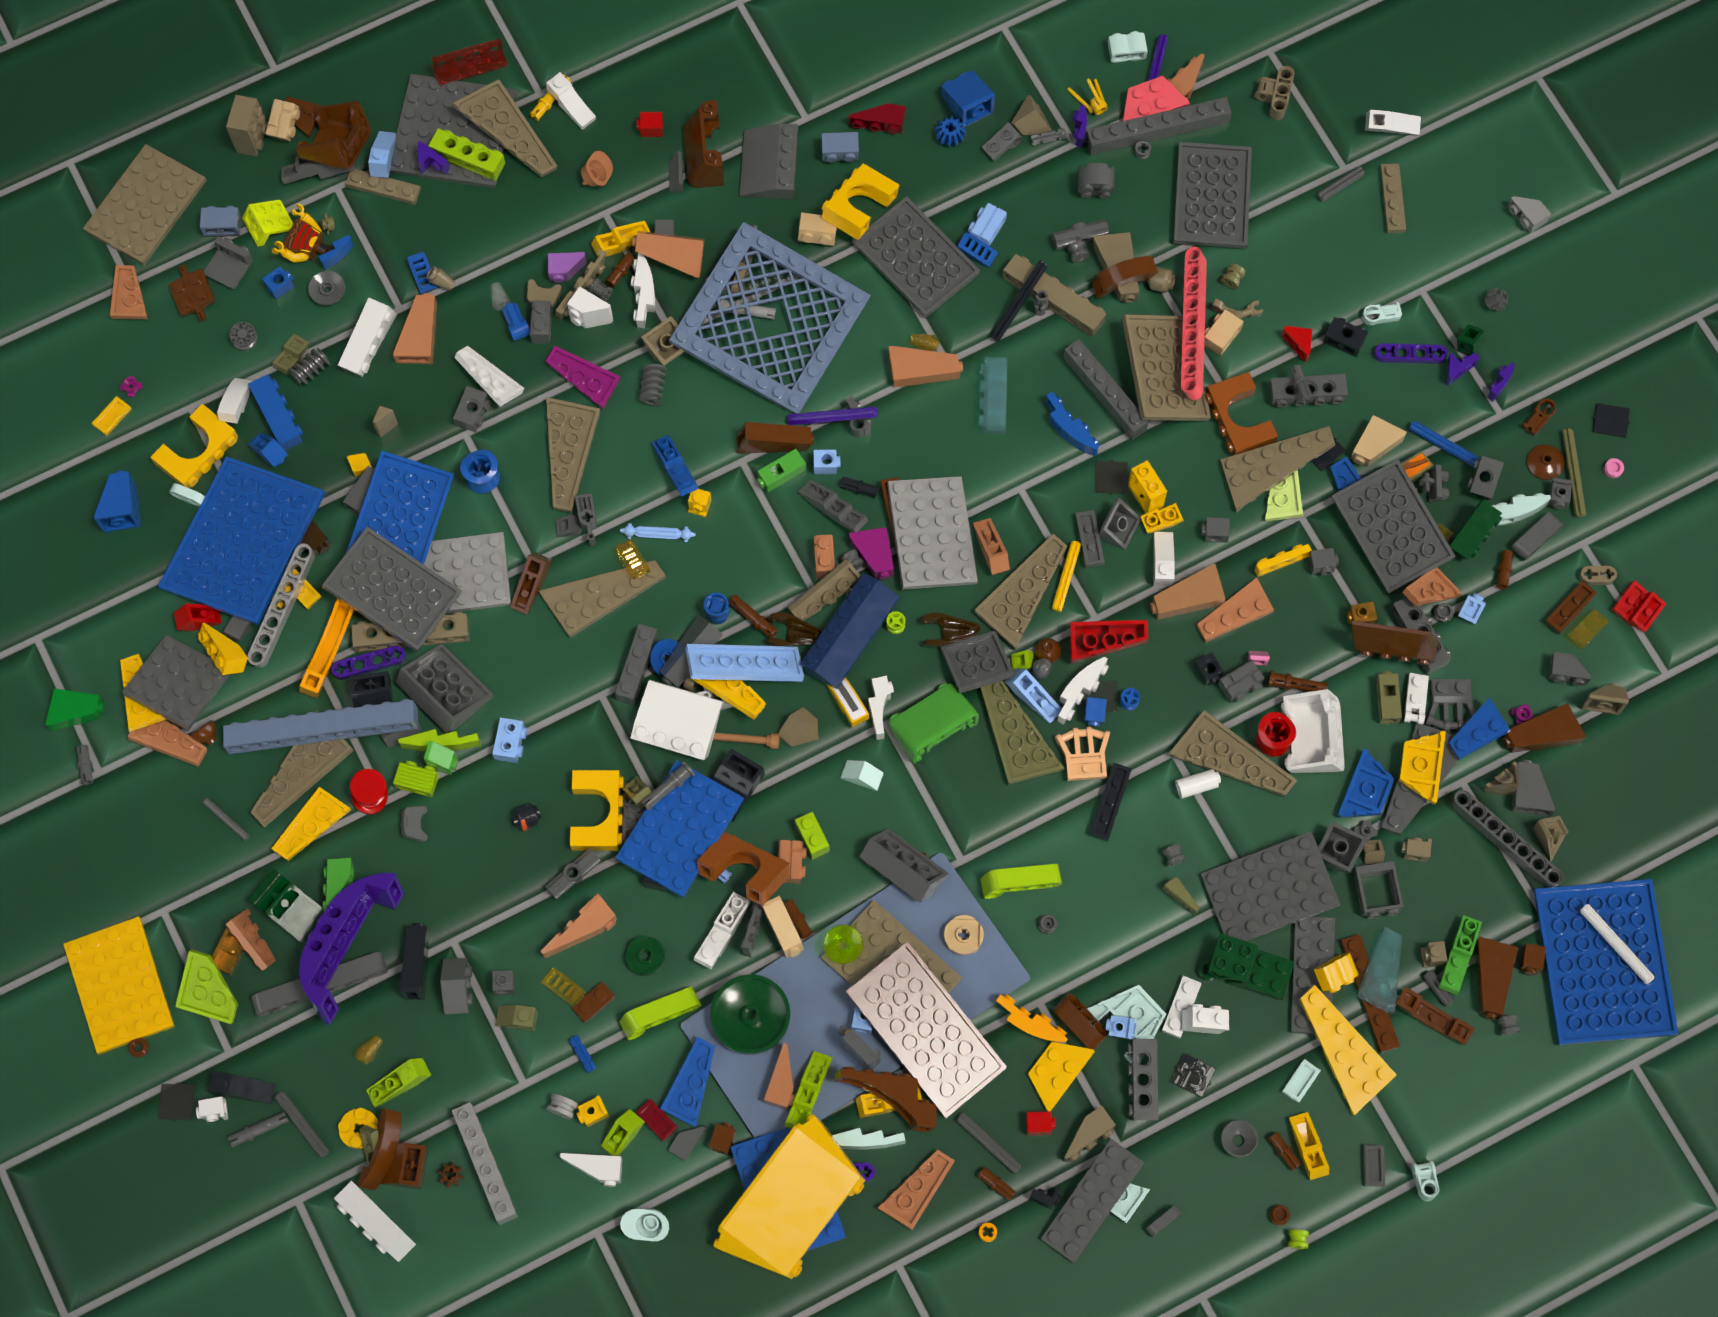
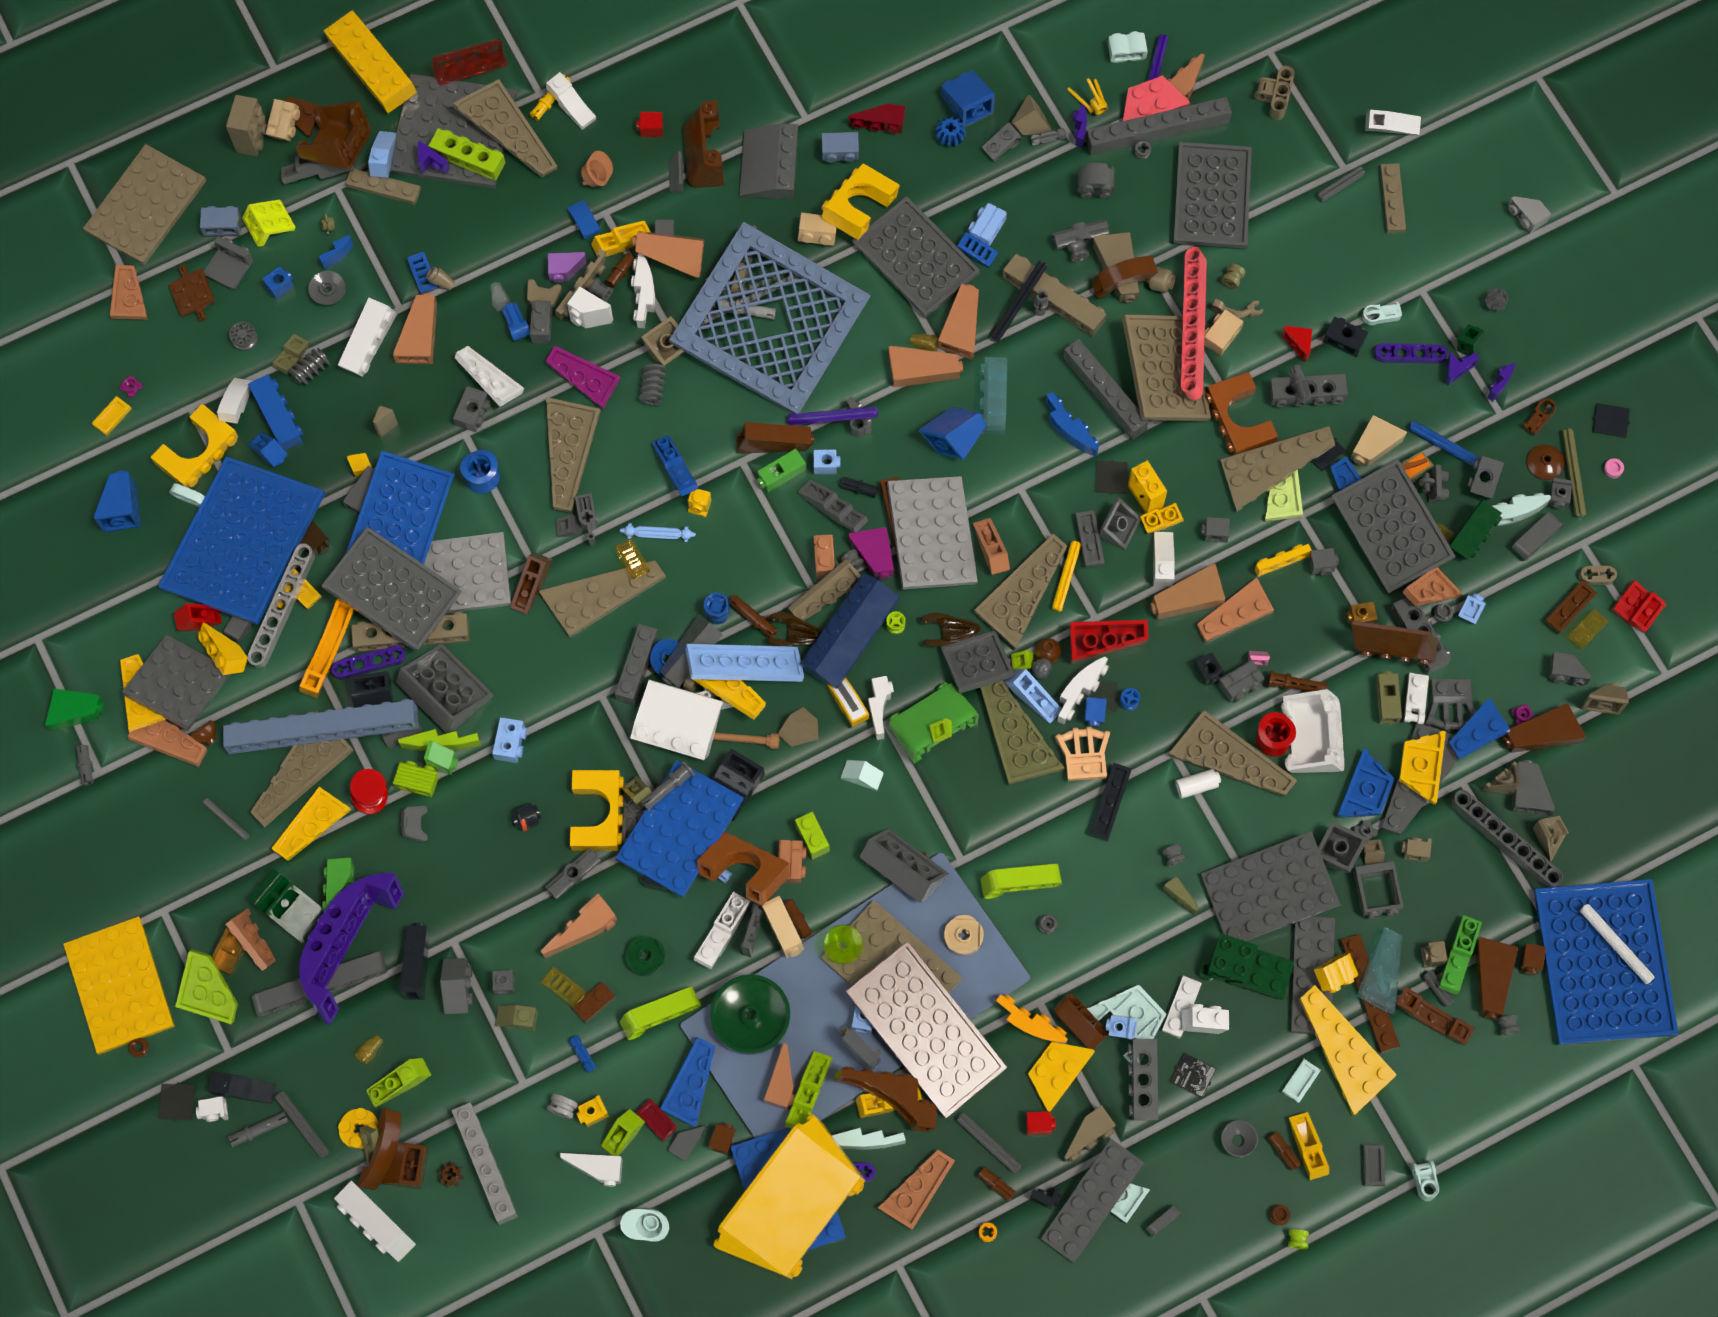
torso [271,204,330,263] -> none
reddish brown pin [1496,550,1514,589] -> none
none -> yellow brick [324,10,417,113]
none -> blue slope [568,200,601,239]
none -> blue slope [919,407,987,460]
none -> lime slope [929,718,952,743]
none -> nougat slope [938,284,979,360]

